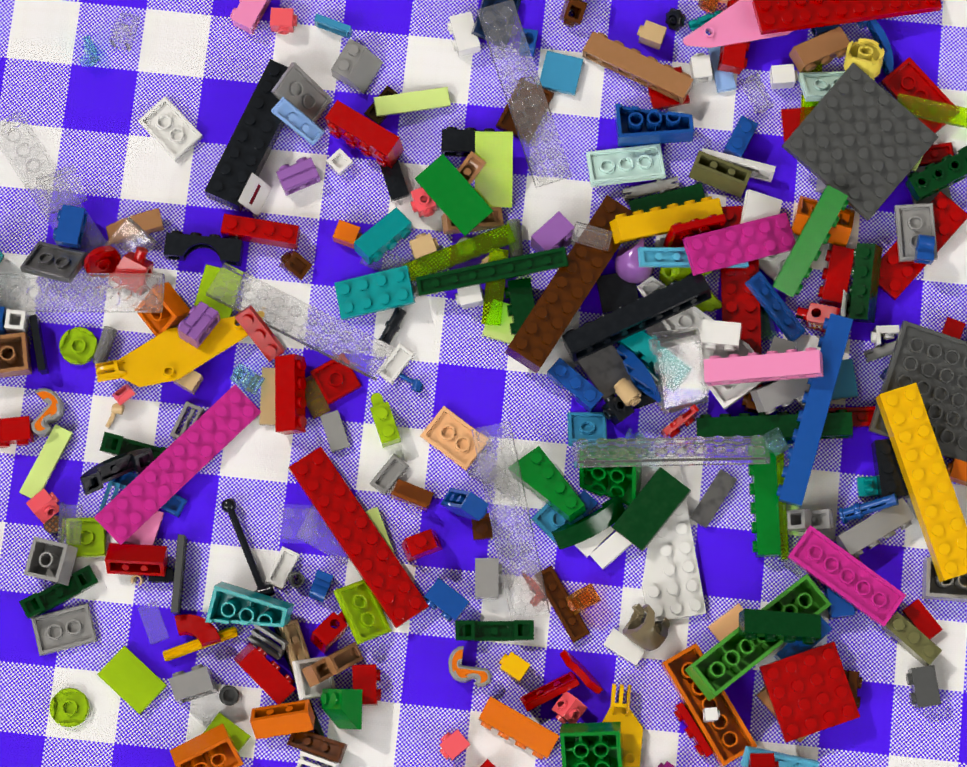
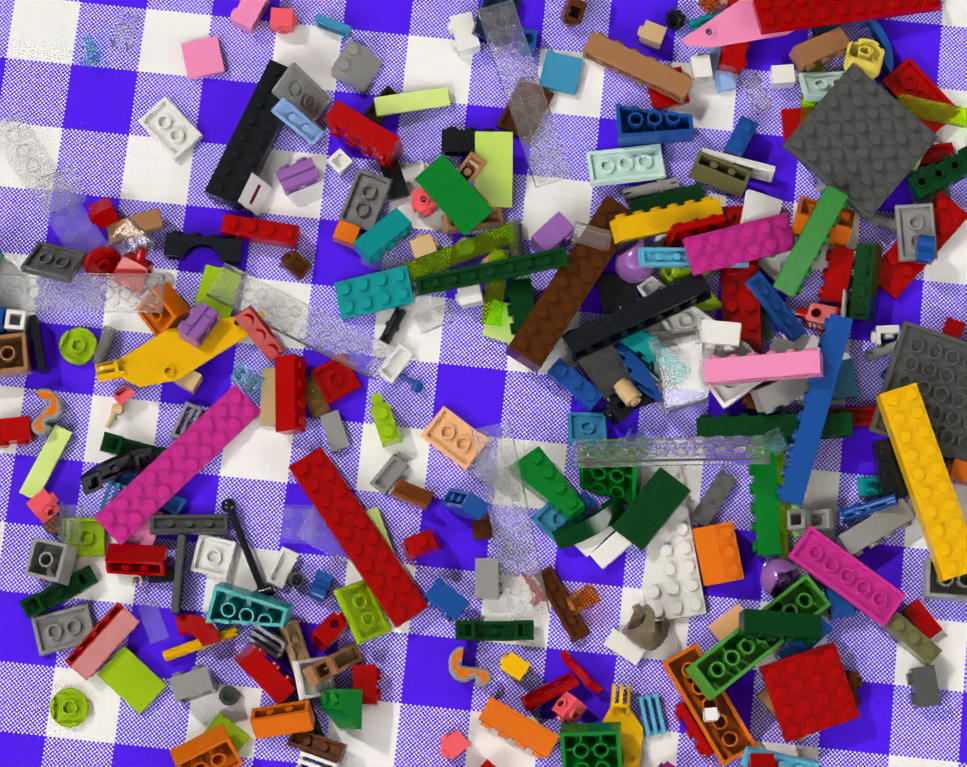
blue brick [53,204,88,249] -> none
red wing [661,404,699,439] -> none
none -> brick [65,602,140,681]
none -> red brick [88,196,120,230]
none -> dark grey tile [150,514,228,535]
none -> bright pink tile [181,36,225,81]
none -> white tile [190,535,238,580]
none -> flat silver tile [338,168,394,231]
none -> white brick [401,160,428,183]
none -> clear tile [415,302,457,334]
none -> medium azure tile [638,694,666,737]
none -> orange slope [692,521,744,586]
none -> medium lavender cylinder [760,558,799,598]
none -> light grey piece [865,212,896,233]

